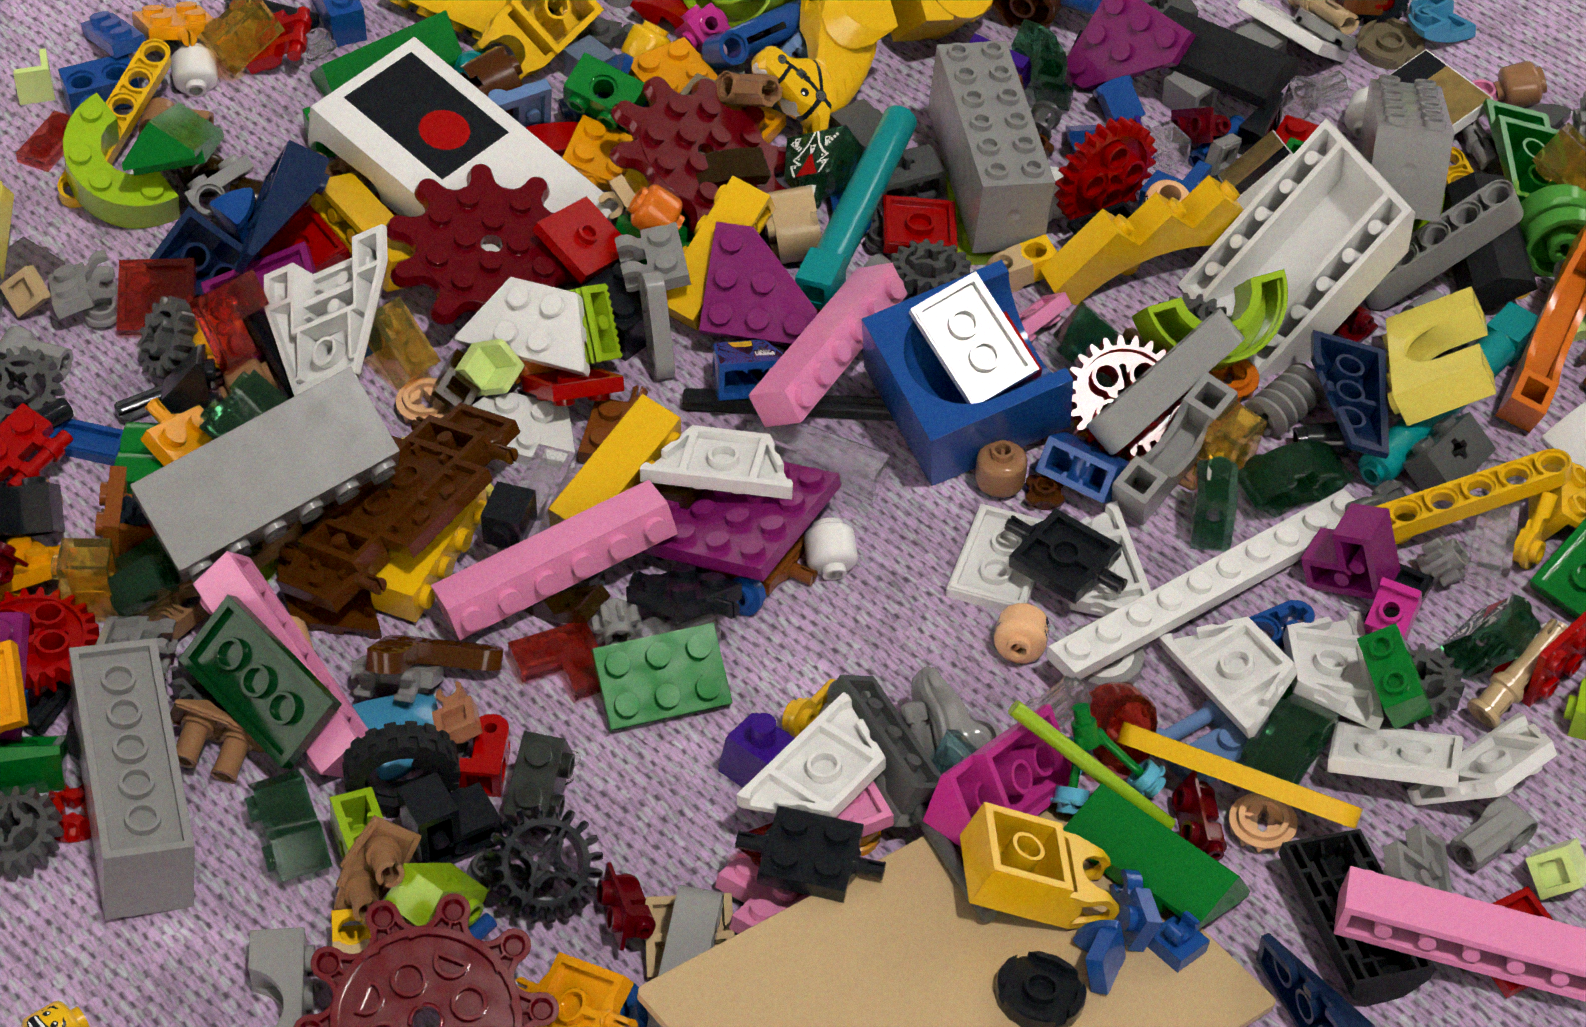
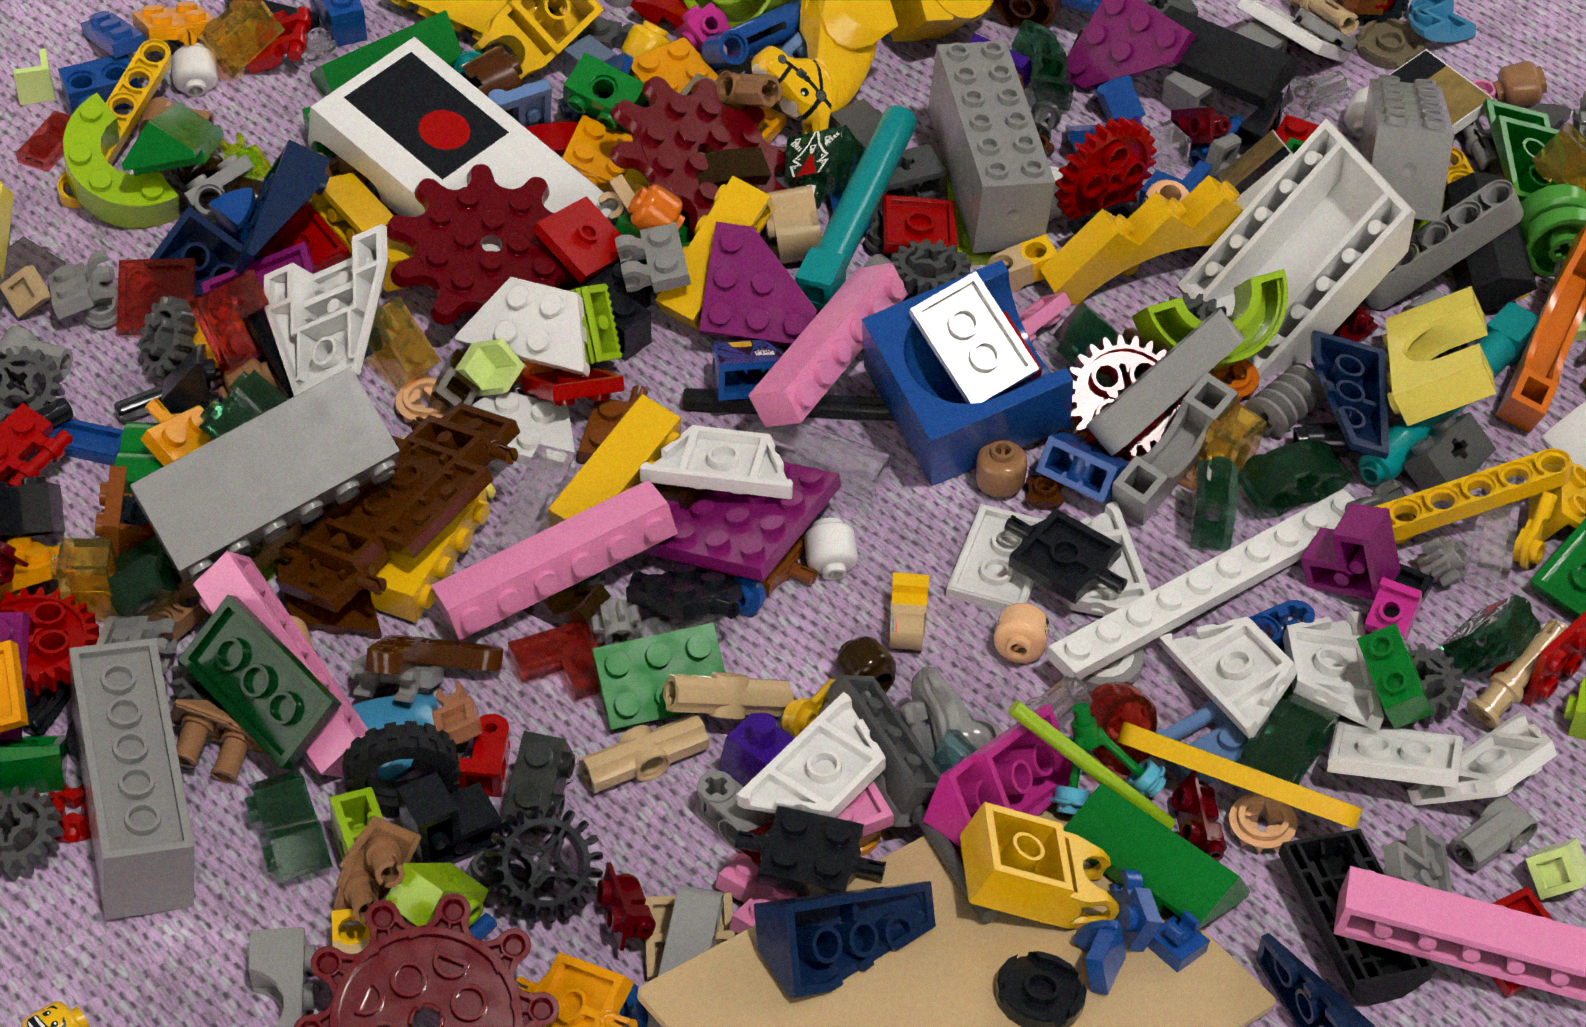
black brick [481,481,537,548] -> none
light grey beam [639,271,675,381] -> none
none -> clear neon green plate [221,133,271,180]
none -> tan piece [579,714,709,793]
none -> tan piece [663,672,793,719]
none -> light grey piece [695,770,774,852]
none -> dark blue wedge [754,881,936,998]
none -> dark brown head [835,636,896,693]
none -> leg [889,572,929,651]

